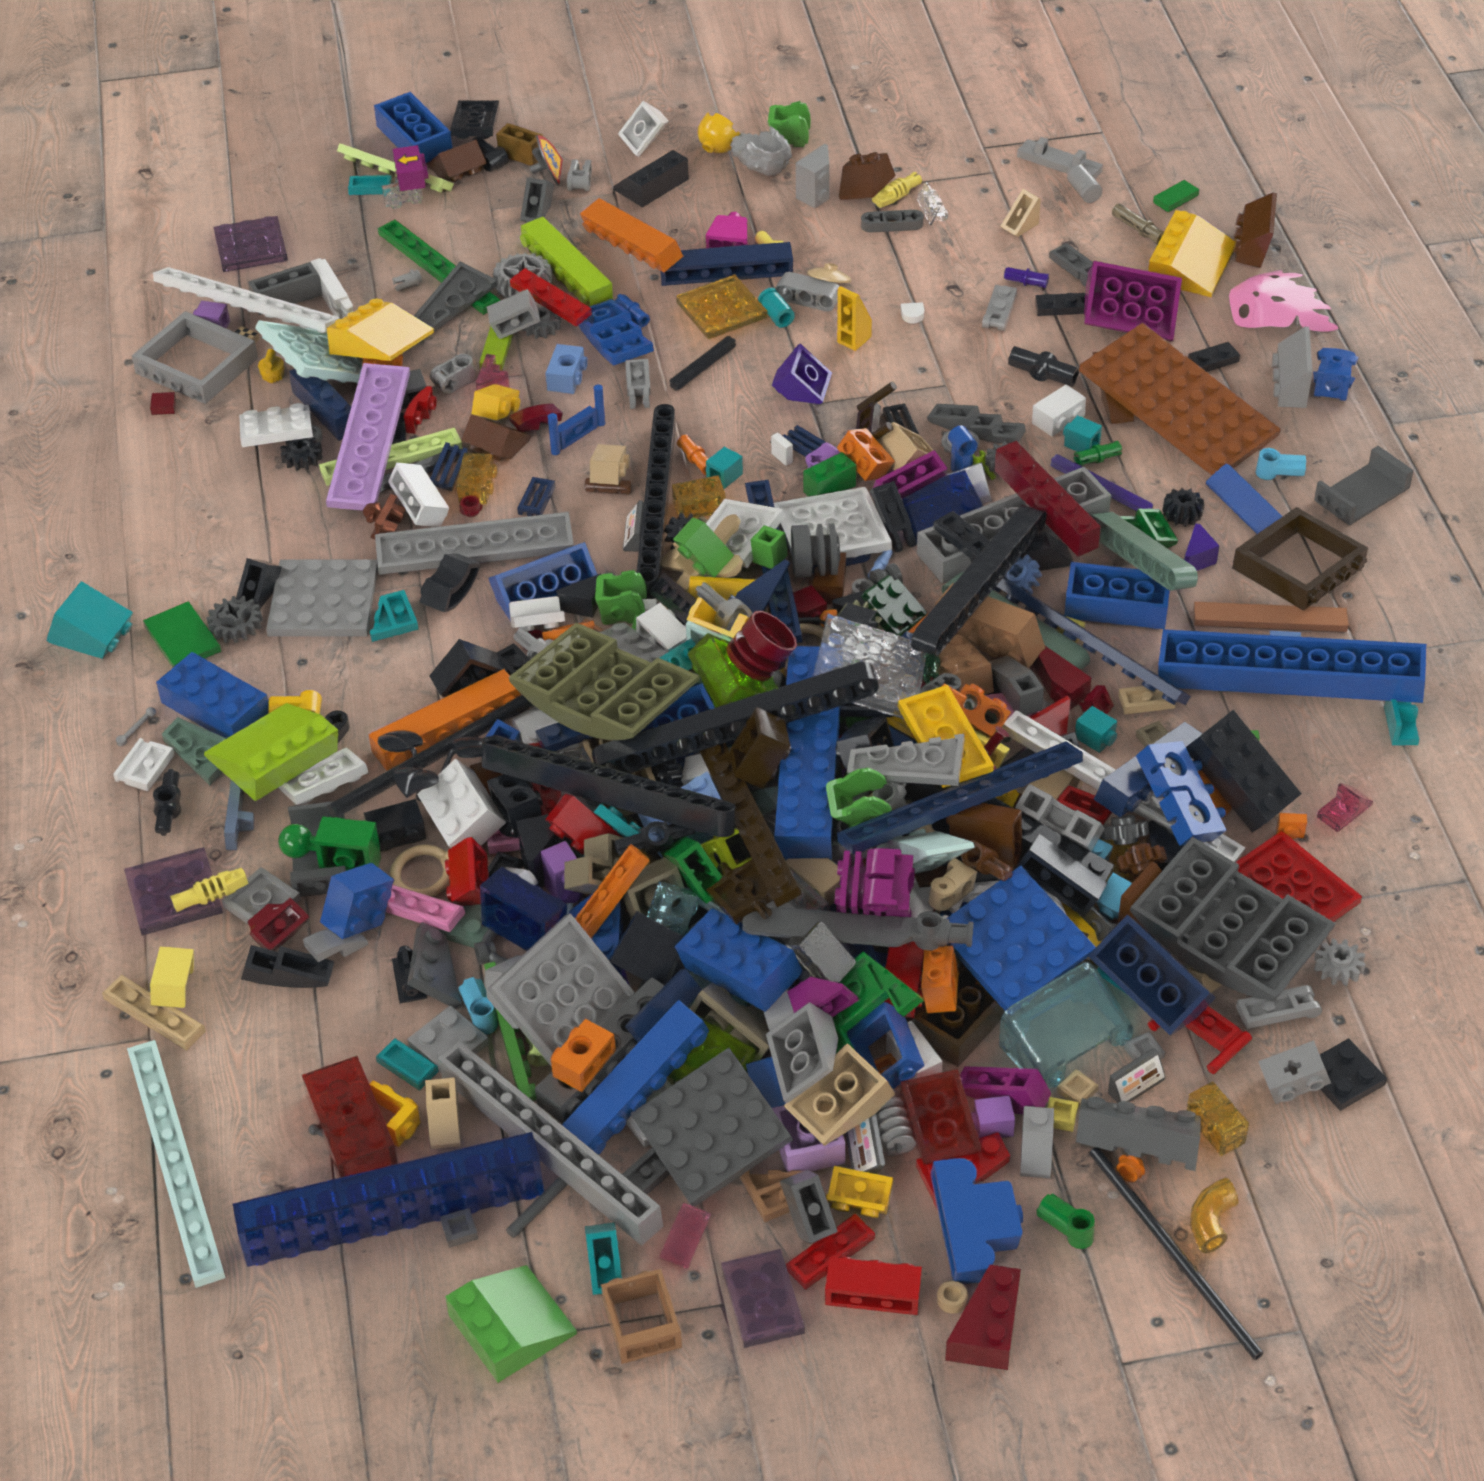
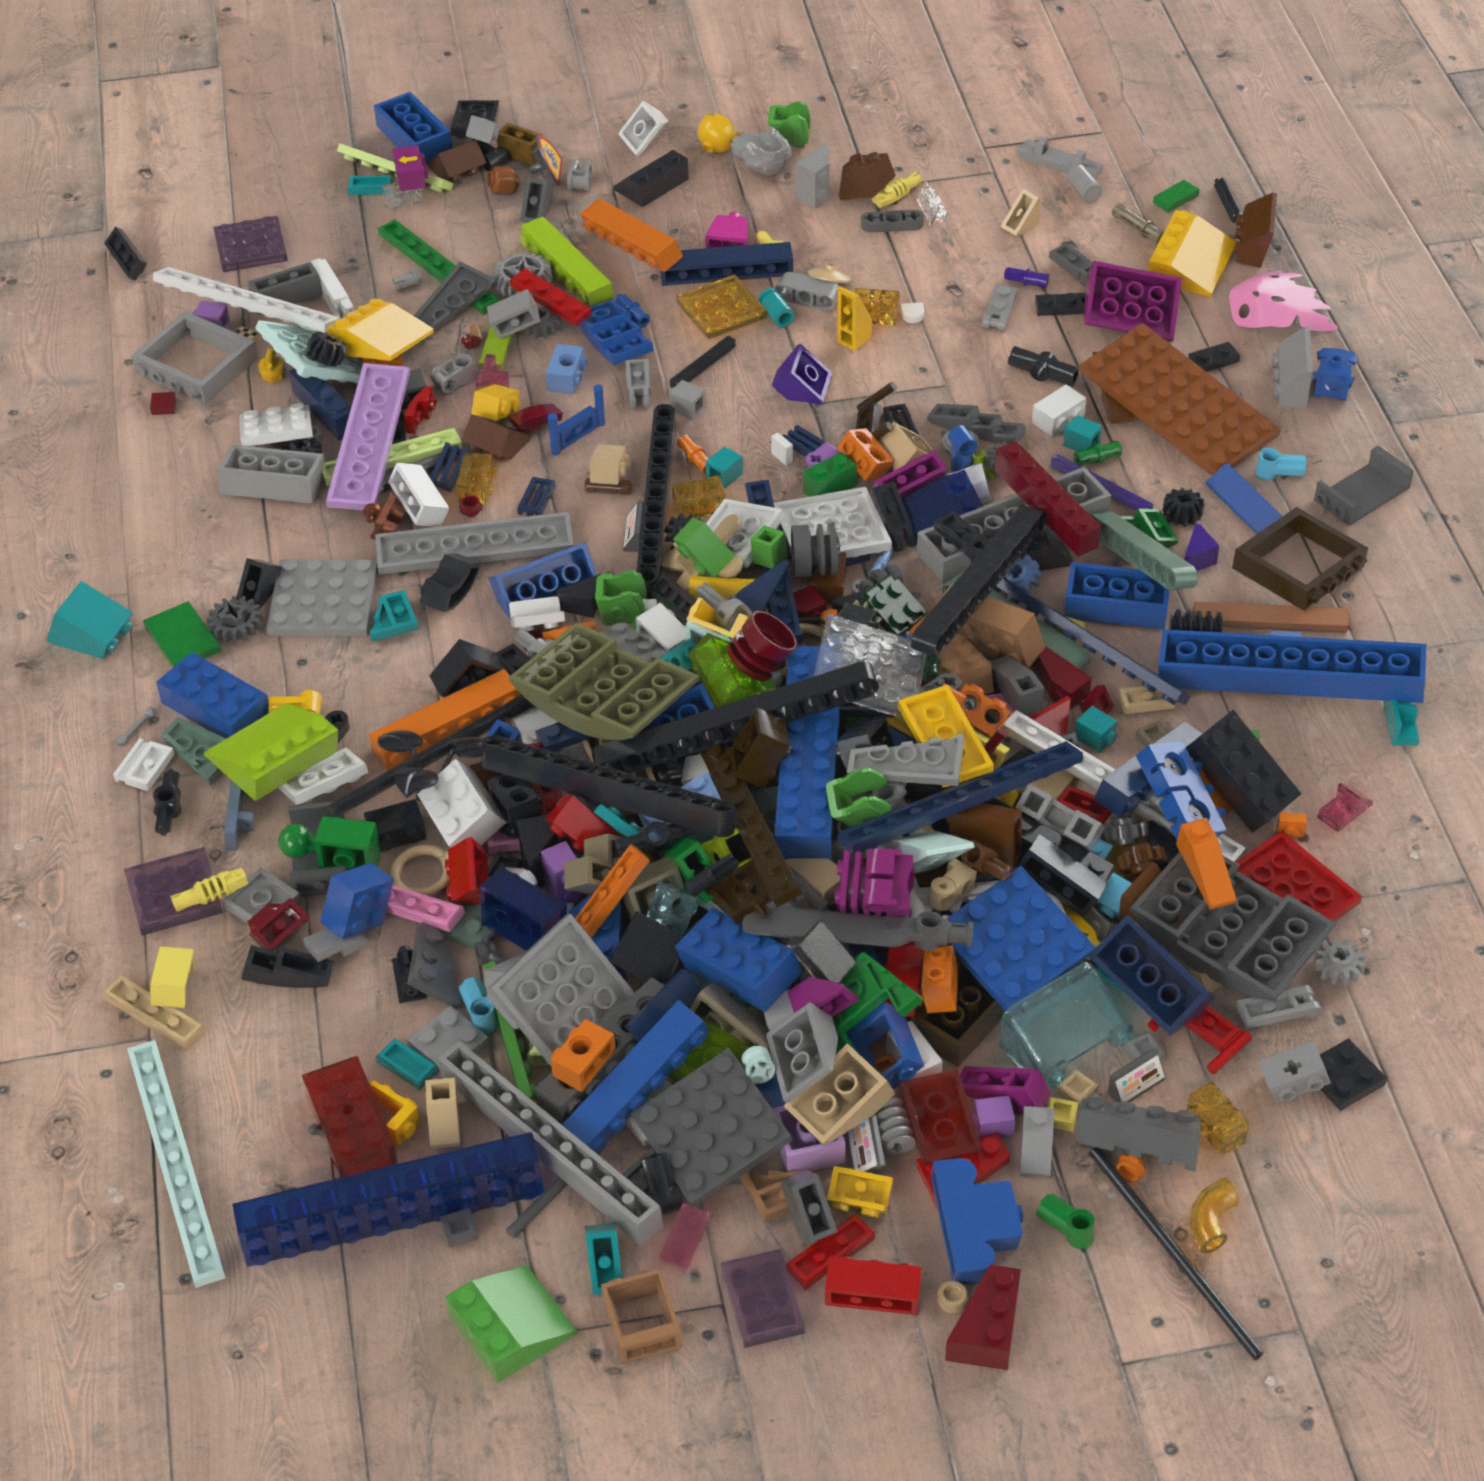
none -> black plate [104,226,147,281]
none -> light grey slope [217,445,324,504]
none -> black gear [306,331,347,367]
none -> arm [461,323,483,349]
none -> light grey brick [466,115,500,144]
none -> dark orange head [487,166,520,195]
none -> black piece [641,1152,683,1215]
none -> light grey brick [668,380,706,420]
none -> black axle [683,854,738,898]
none -> light aqua wheel [741,1046,775,1084]
none -> clear yellow brick [855,288,900,326]
none -> black piece [1169,609,1223,633]
none -> orange slope [1176,818,1237,910]
none -> black axle [1214,177,1242,223]

